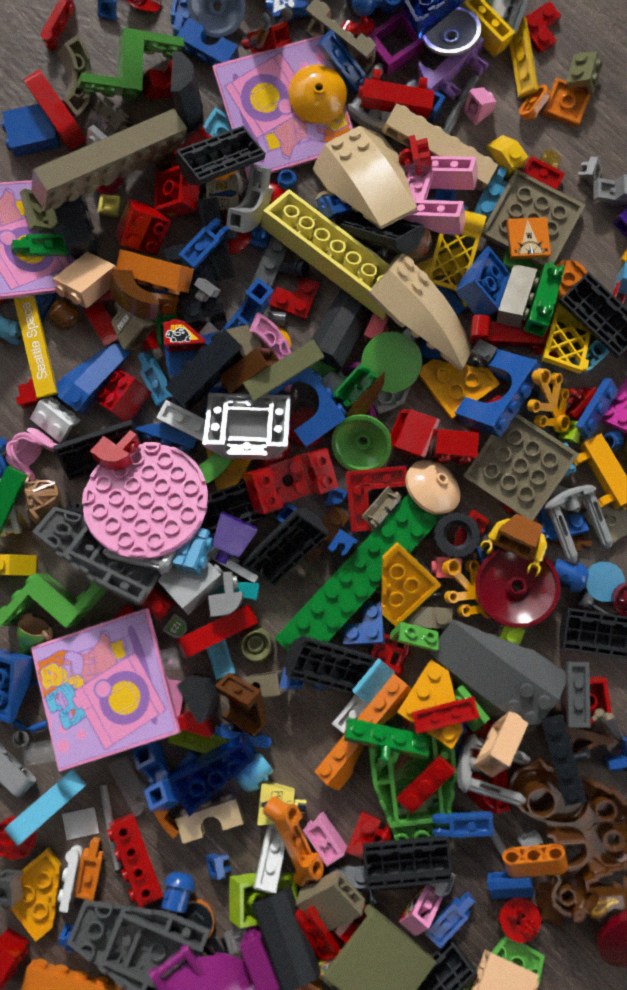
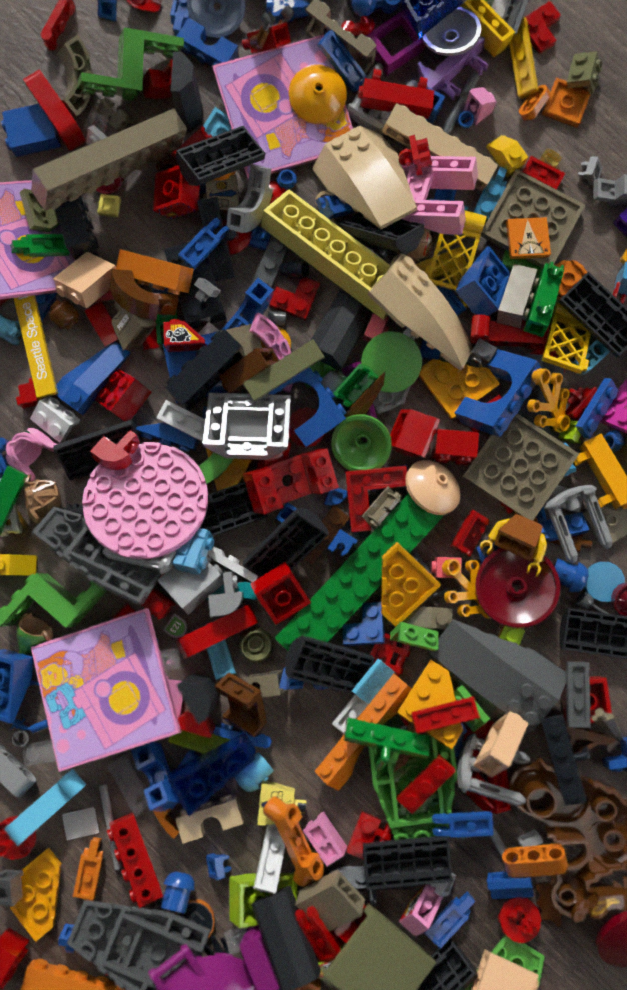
white plate [58,845,83,912] -> none
red slope [115,198,171,256] -> none
dark azure hinge [137,351,173,406] -> none
dark purple torso [212,512,257,564] -> none
black tyre [433,512,480,559] -> none
none -> red brick [250,562,311,625]
none -> blue hinge [458,111,474,129]

